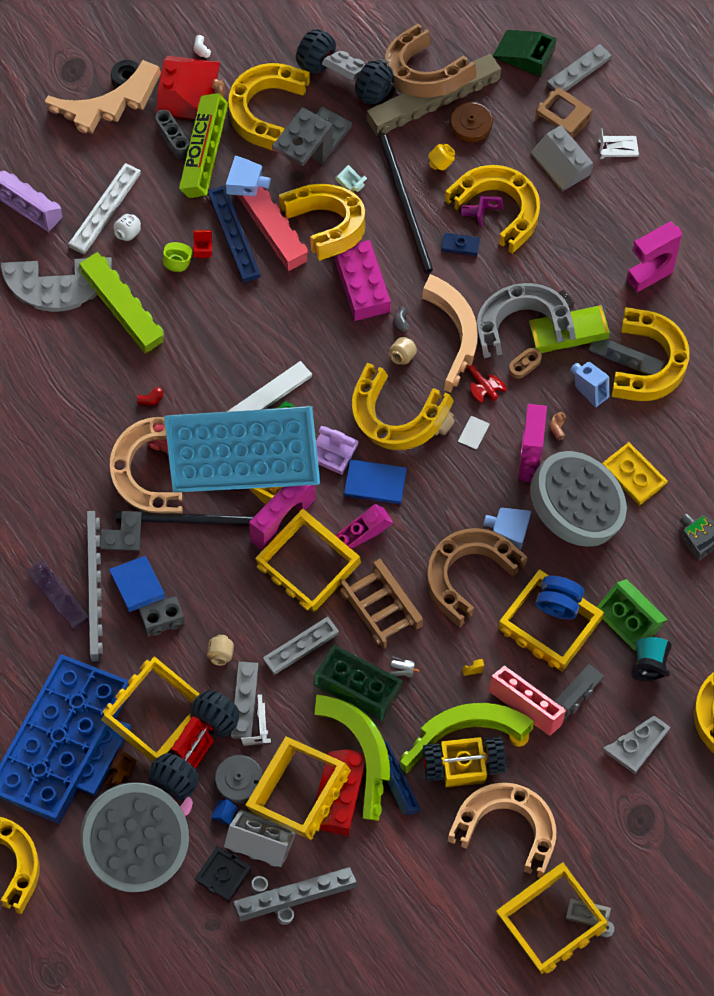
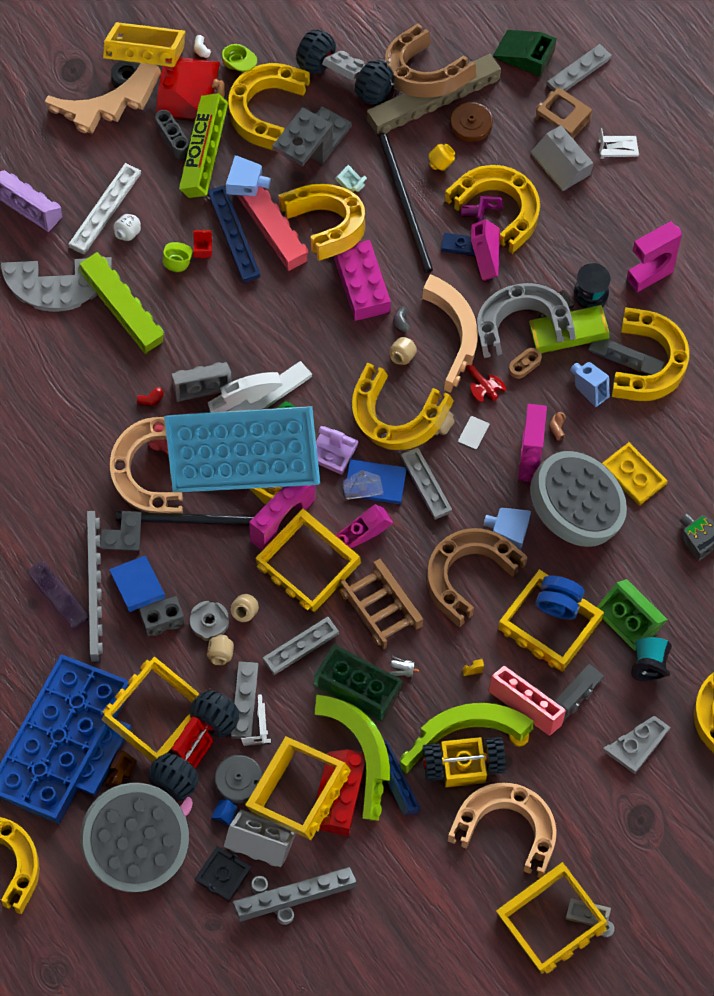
none -> yellow window [103,22,185,67]
none -> light grey slope [171,362,232,402]
none -> light grey plate [190,601,229,641]
none -> white slope [208,372,283,413]
none -> lime cap [222,44,257,72]
none -> tan head [231,594,259,622]
none -> clear slope [342,470,383,500]
none -> light grey plate [401,447,452,520]
none -> dark pink slope [471,219,500,281]
none -> black hat [574,263,611,308]

